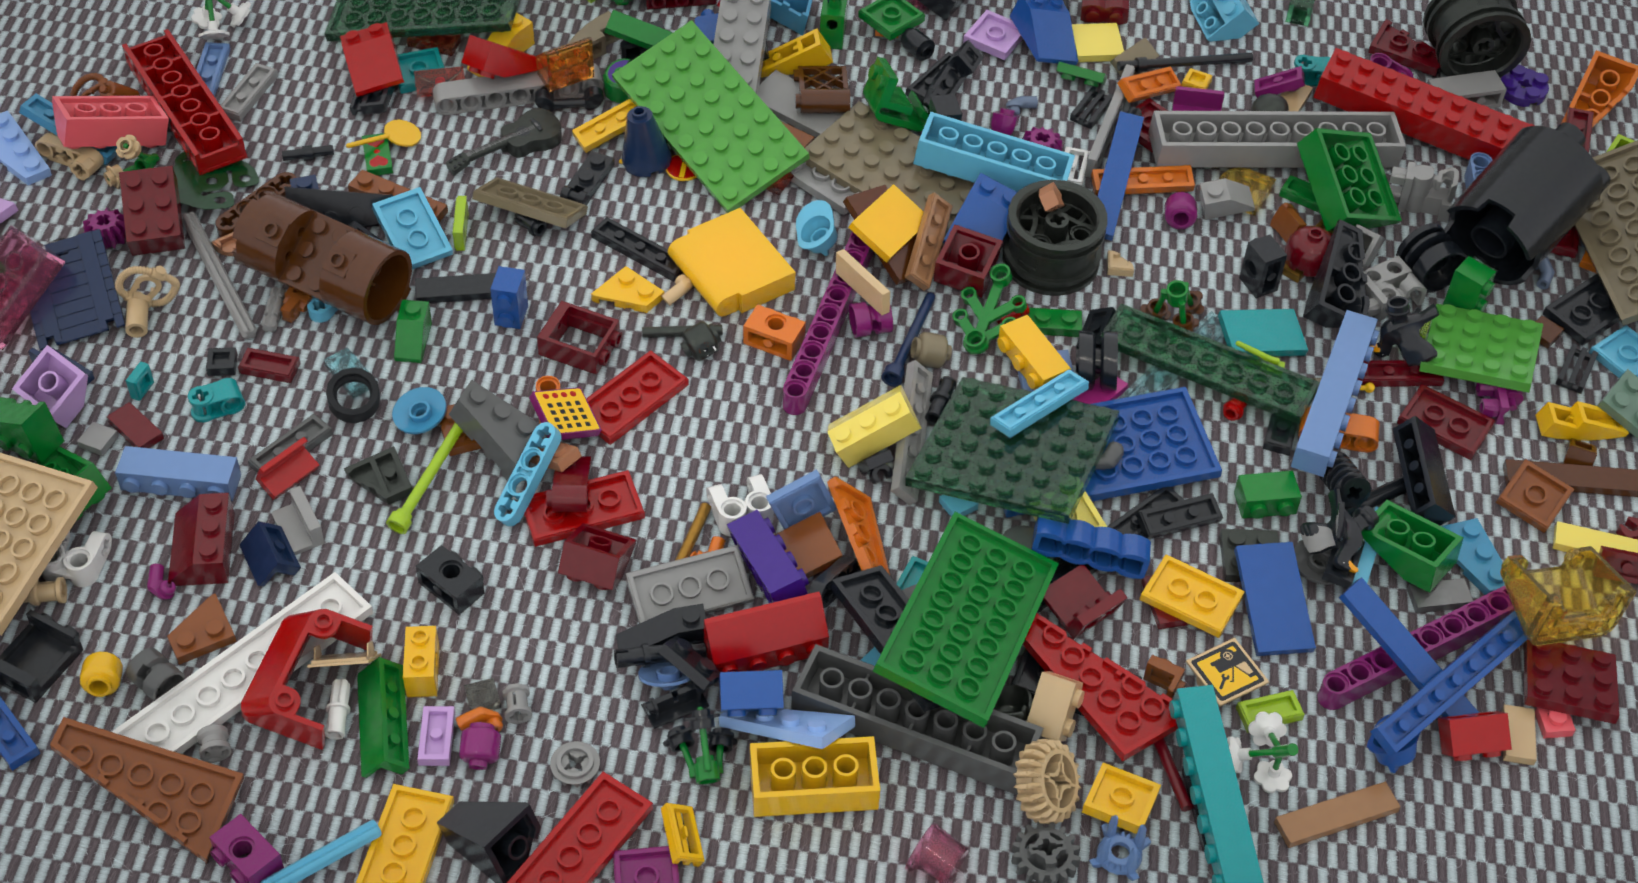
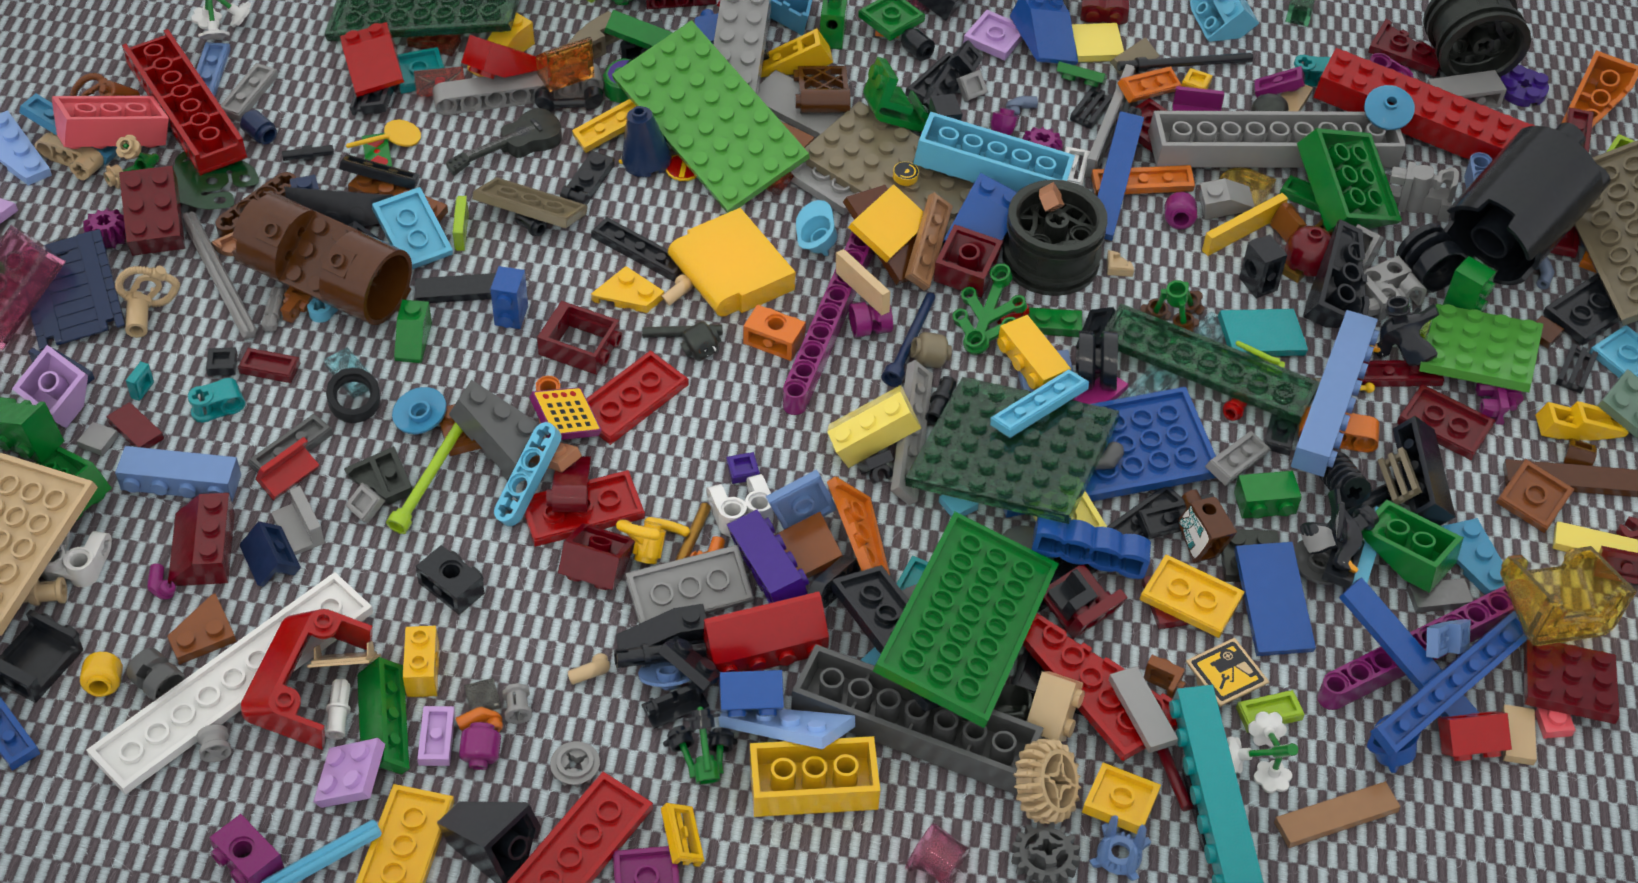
dark orange wing [50,717,244,863] -> none
none -> dark blue brick [240,110,277,145]
none -> lavender plate [313,738,385,808]
none -> black tile [339,154,420,189]
none -> light grey tile [345,483,385,523]
none -> tan arm [568,653,611,685]
none -> yellow piece [616,517,690,564]
none -> dark purple tile [726,452,760,484]
none -> tile [893,162,919,186]
none -> light grey tile [956,70,988,101]
none -> black panel [1047,569,1098,621]
none -> light grey tile [1109,666,1178,753]
none -> reddish brown torso [1179,489,1237,563]
none -> yellow tile [1202,193,1288,256]
none -> light grey tile [1205,431,1271,486]
none -> dark azure dish [1364,85,1415,130]
none -> dark tan tile [1378,447,1422,505]
none -> medium blue slope [1426,619,1471,658]

